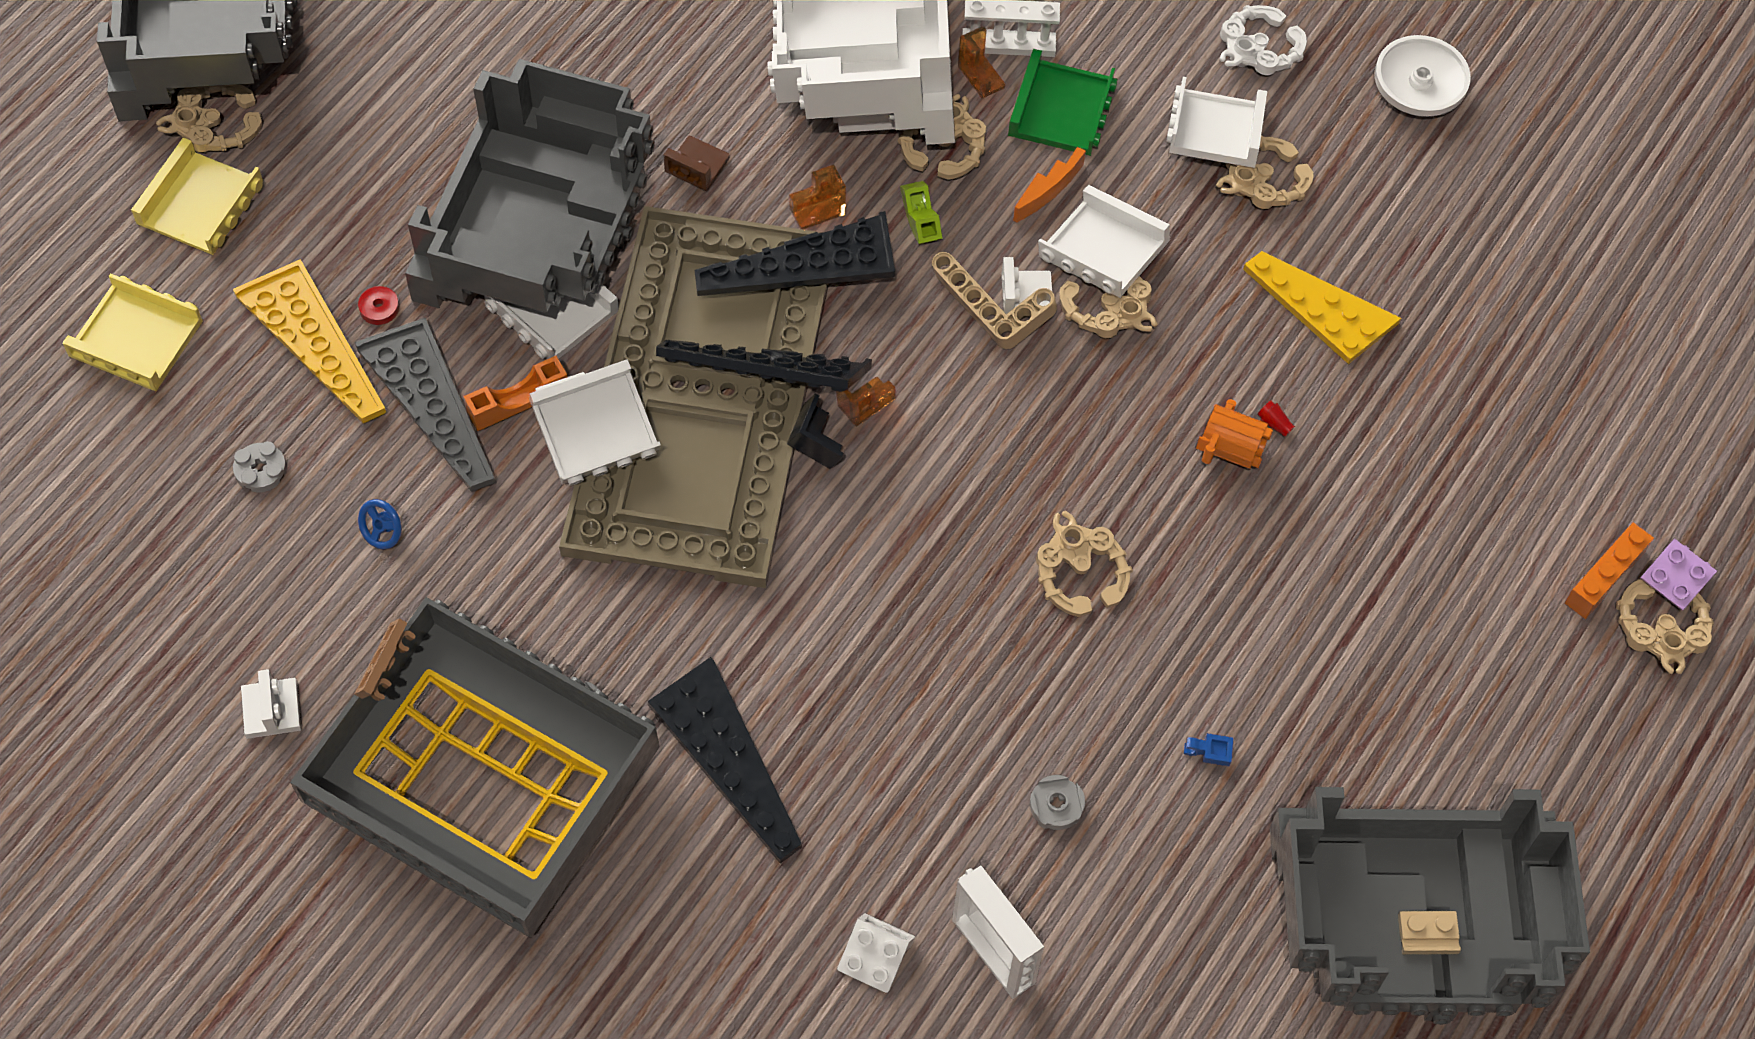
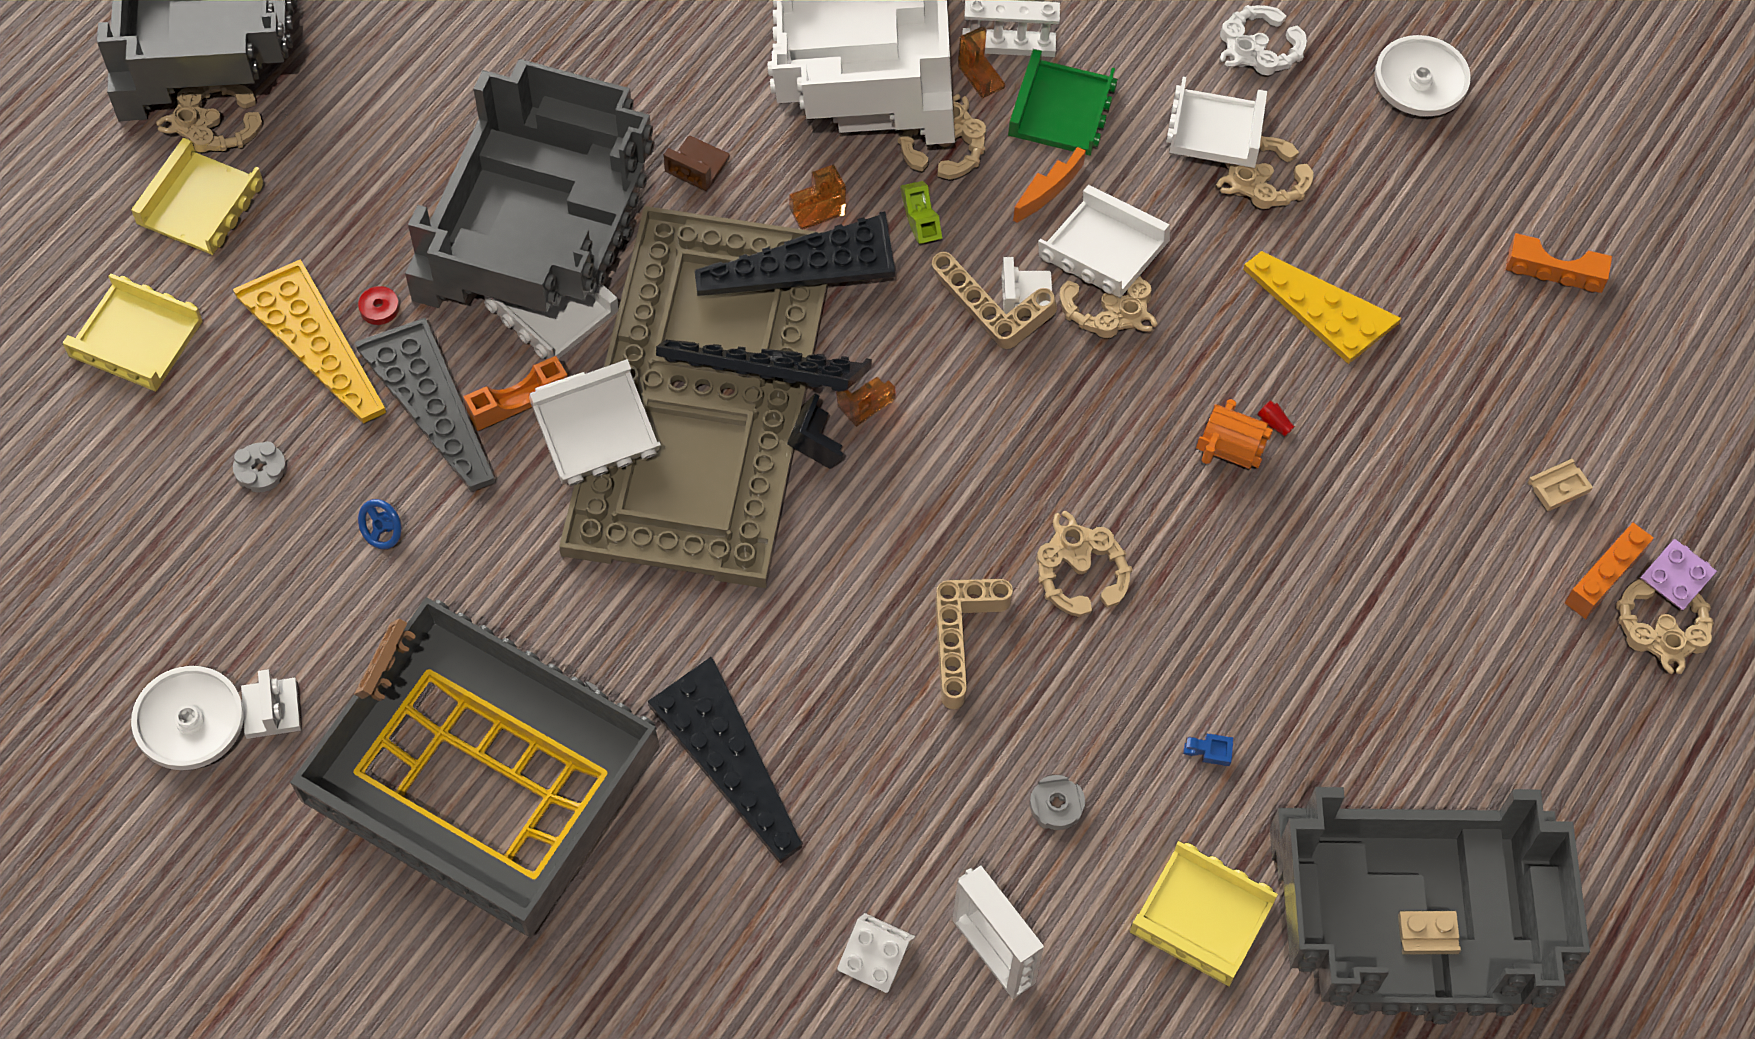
none -> white dish [131,666,244,770]
none -> tan beam [935,579,1013,709]
none -> light yellow panel [1130,841,1278,987]
none -> orange arch [1505,233,1612,293]
none -> tan plate [1527,458,1593,511]

